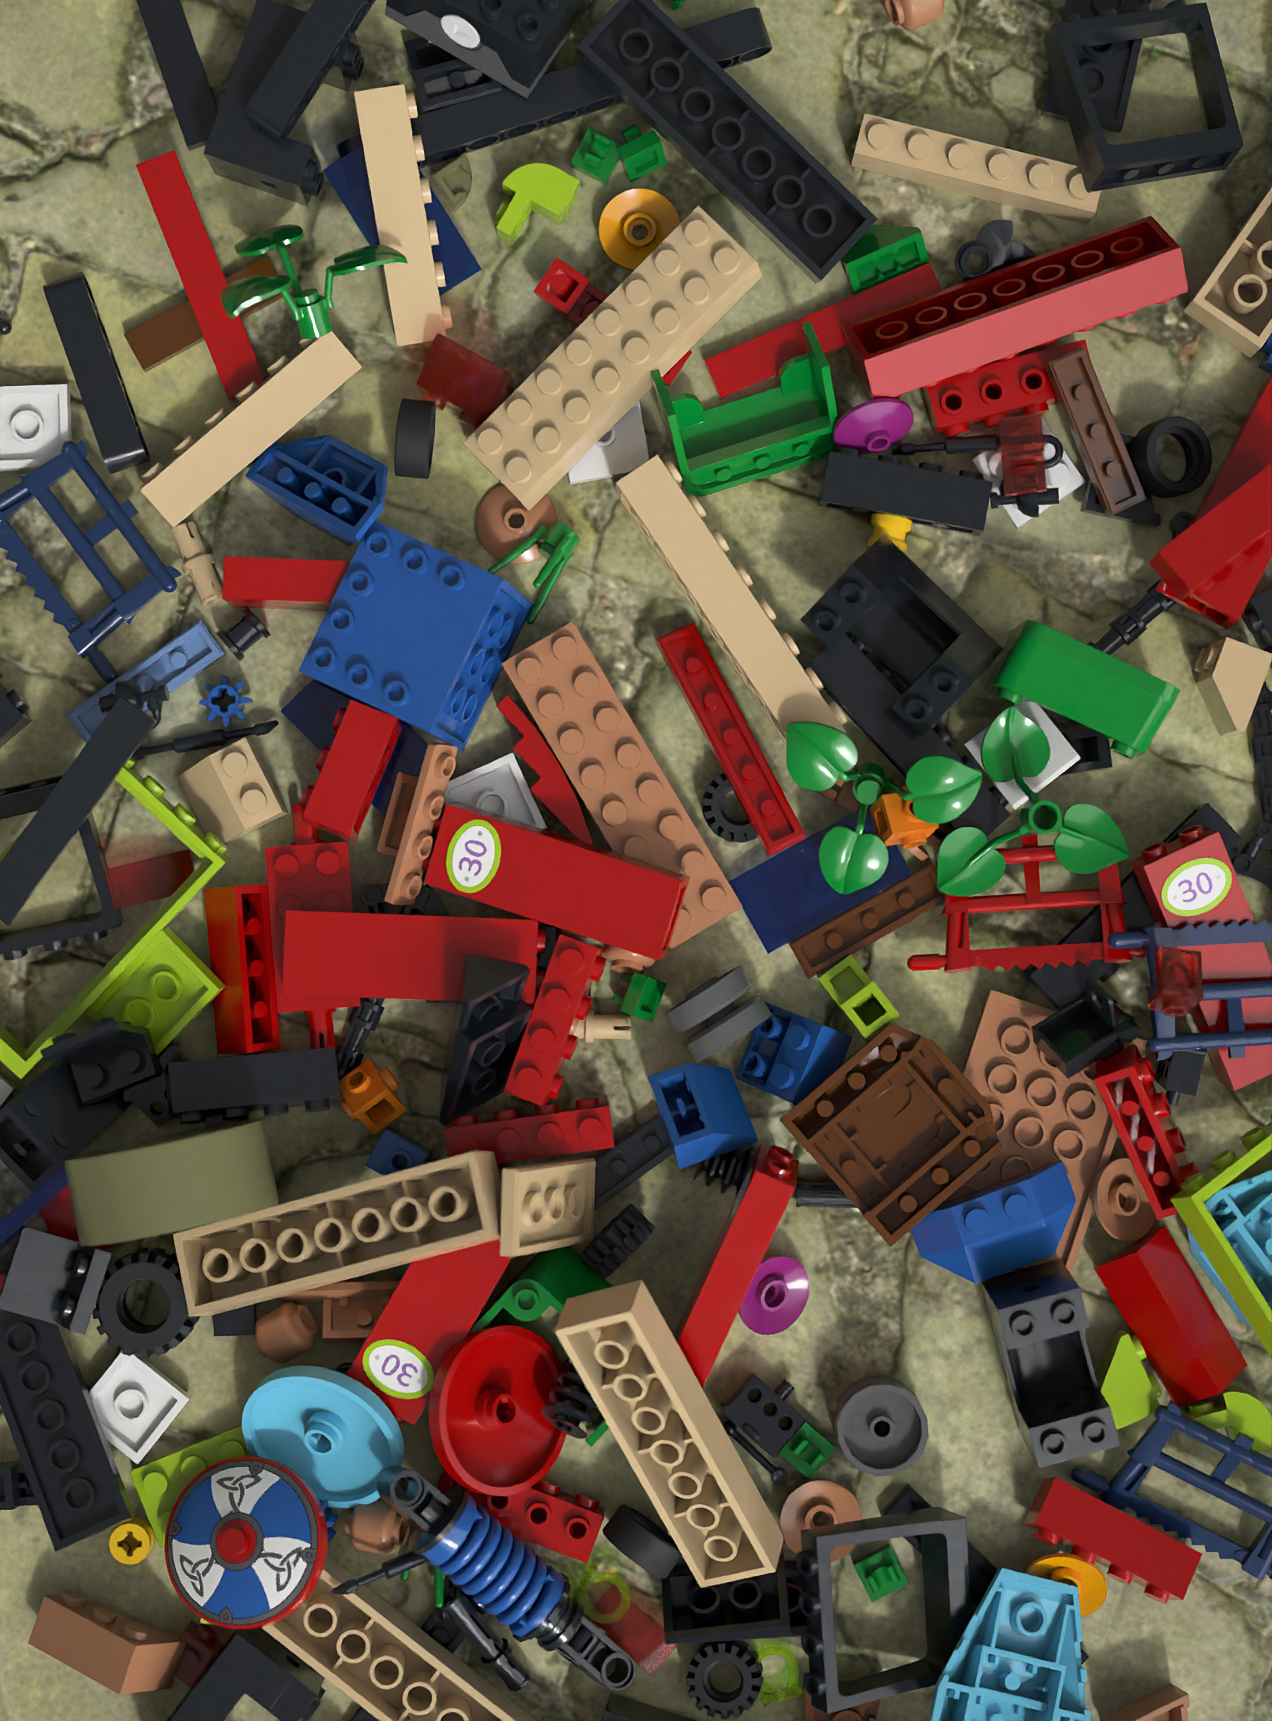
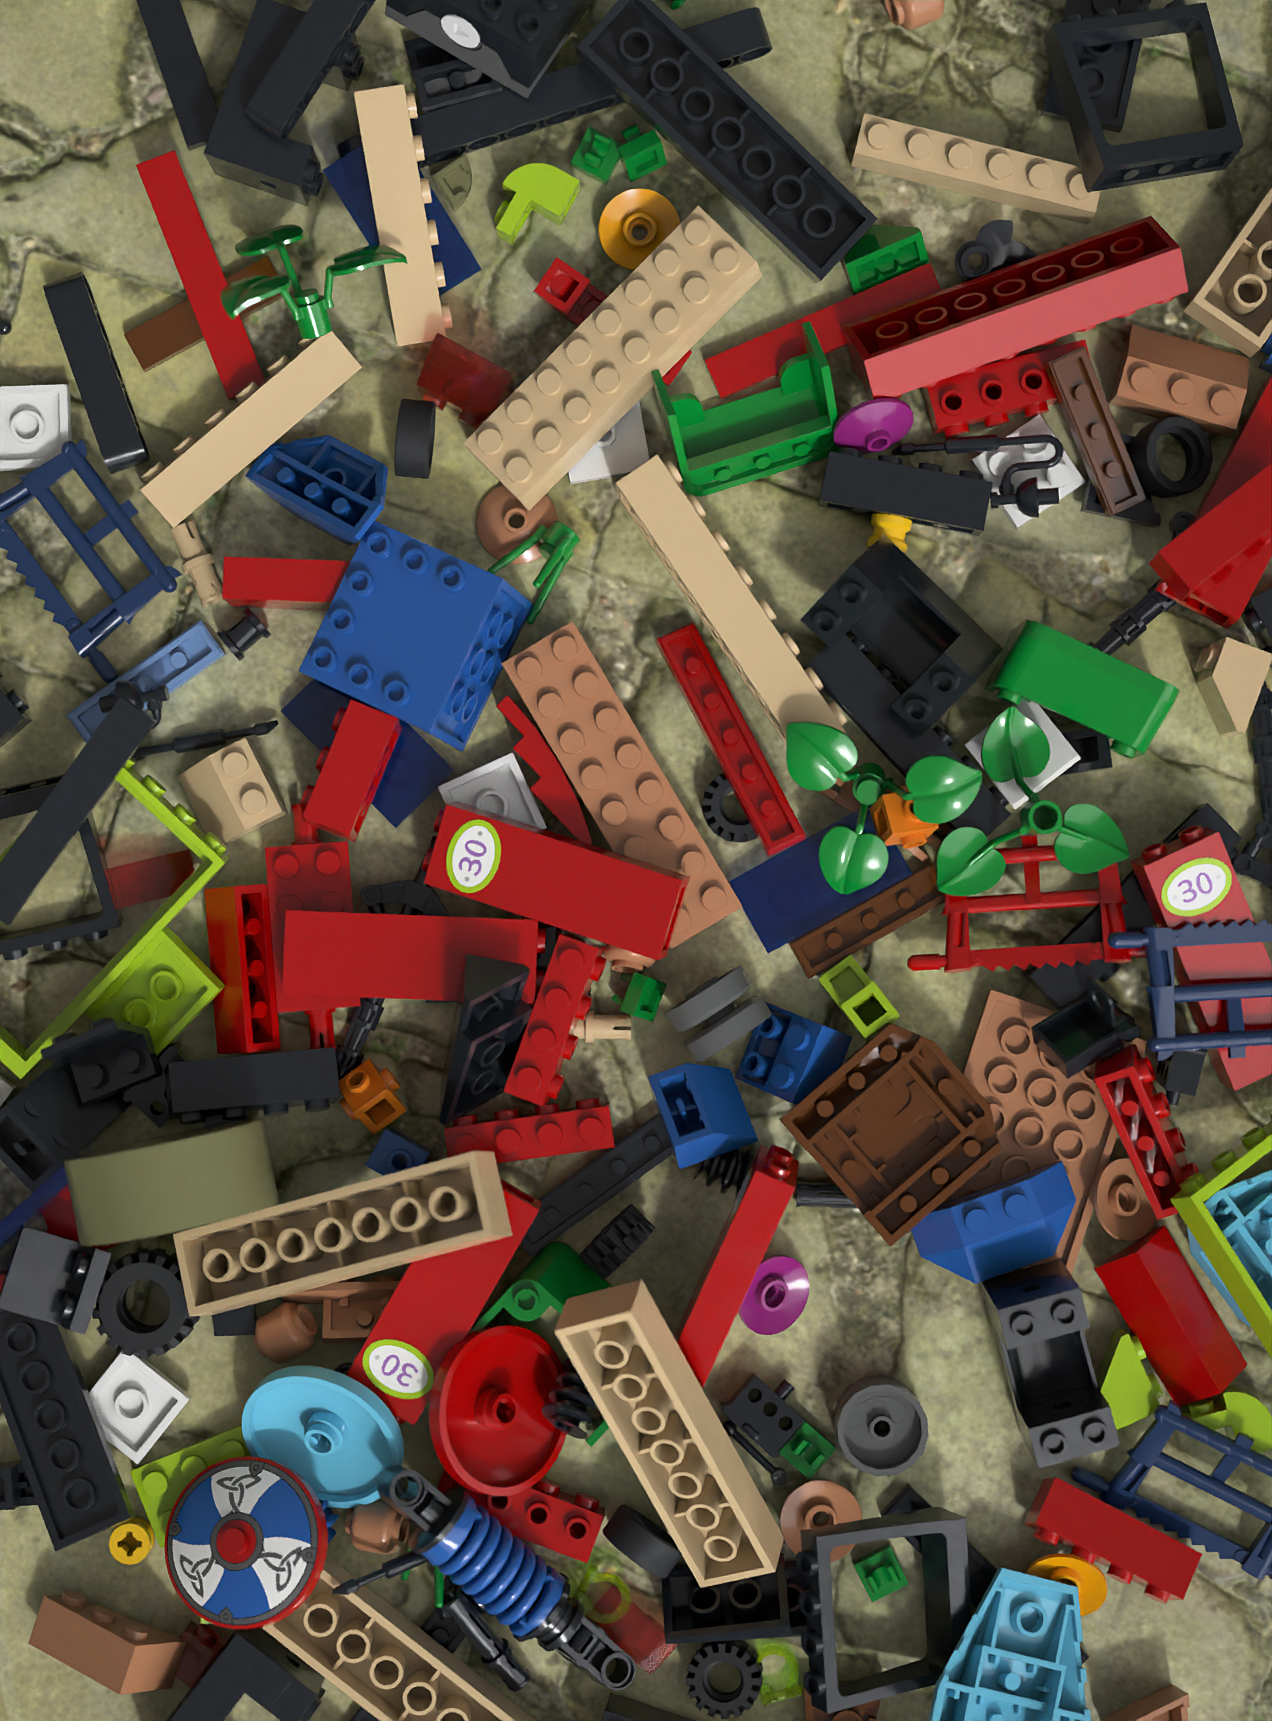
blue gear [199,675,253,728] -> none
nougat bracket [376,742,458,905] -> none
tan tile [500,1157,596,1257] -> none
clear red slope [999,413,1047,497] -> none
clear red bracket [1148,946,1204,1017] -> none
none -> nougat slope [1108,325,1250,438]

